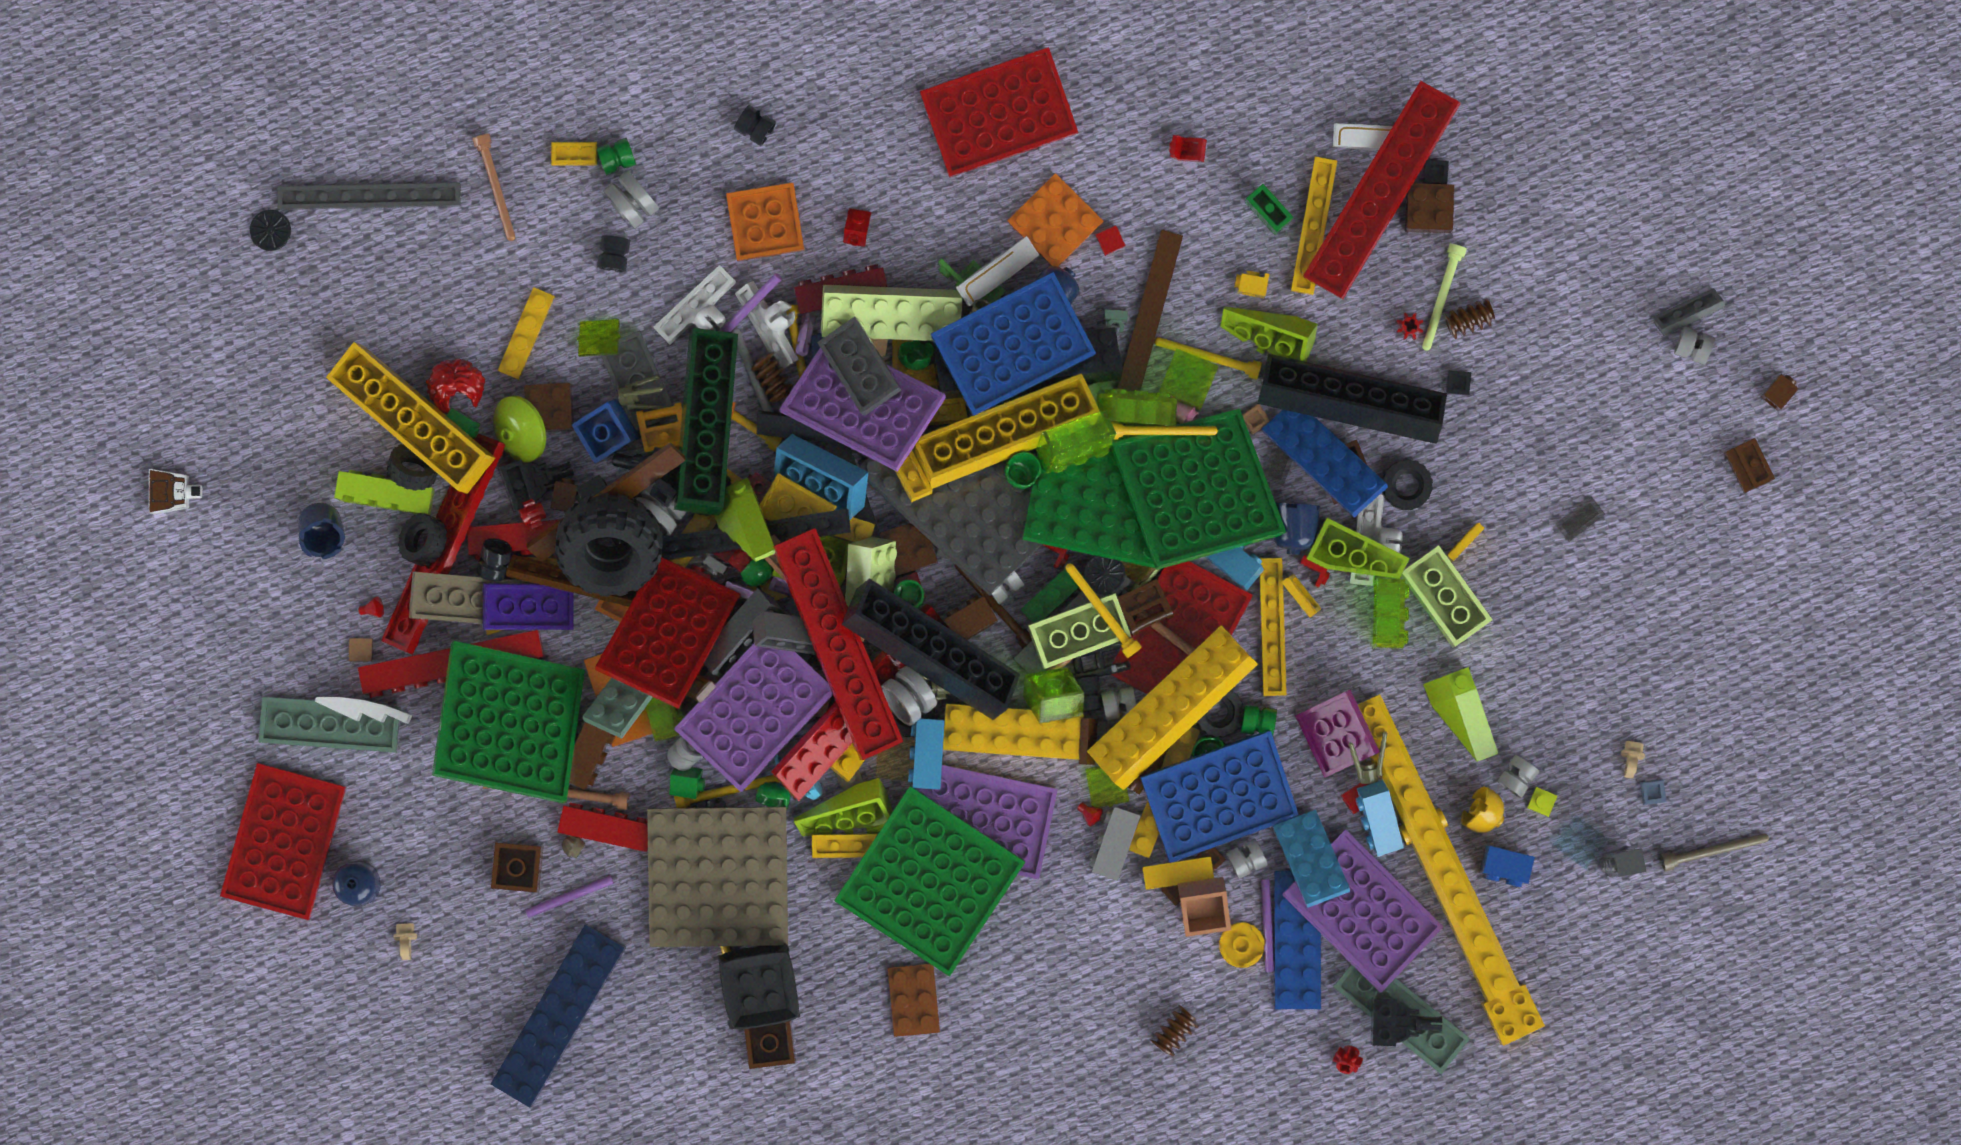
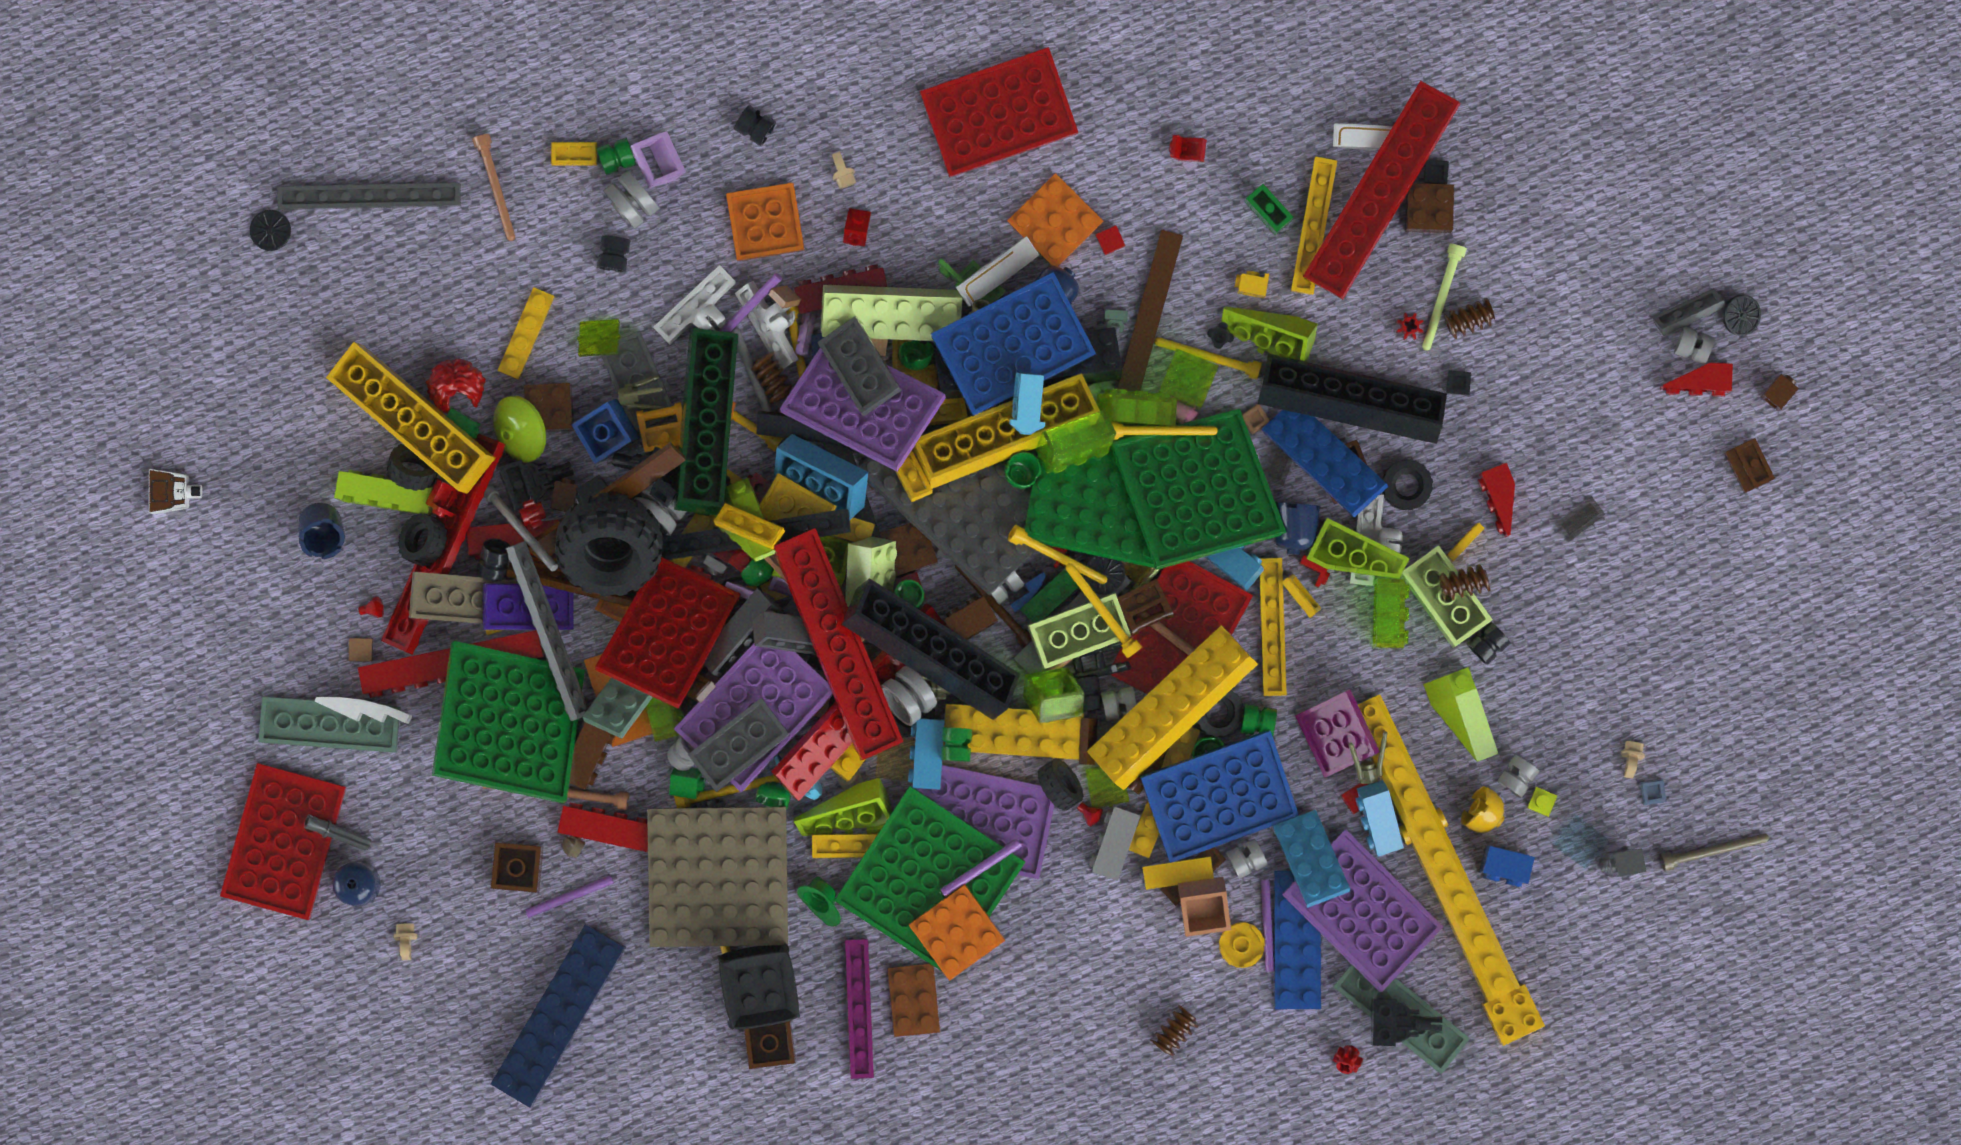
none -> dark grey axle [304,814,371,850]
none -> red bracket [425,479,459,518]
none -> light grey bar [484,484,558,571]
none -> dark grey plate [506,541,588,721]
none -> lavender tile [630,131,686,188]
none -> dark grey plate [688,698,790,792]
none -> yellow tile [713,503,785,550]
none -> medium nougat tile [768,285,801,309]
none -> green piece [797,876,841,927]
none -> tan piece [831,151,856,189]
none -> magenta plate [845,939,874,1079]
none -> orange plate [909,884,1006,981]
none -> green wheel [941,727,972,762]
none -> medium lavender bar [941,838,1022,897]
none -> yellow piece [1008,524,1107,584]
none -> medium azure piece [1009,372,1045,435]
none -> blue slope [1010,572,1046,613]
none -> black tyre [1037,758,1084,811]
none -> black plate [1207,322,1234,349]
none -> reddish brown piece [1440,564,1491,602]
none -> black wheel [1467,622,1511,665]
none -> red slope [1477,462,1515,538]
none -> red slope [1660,363,1733,397]
none -> black wheel [1723,295,1761,336]

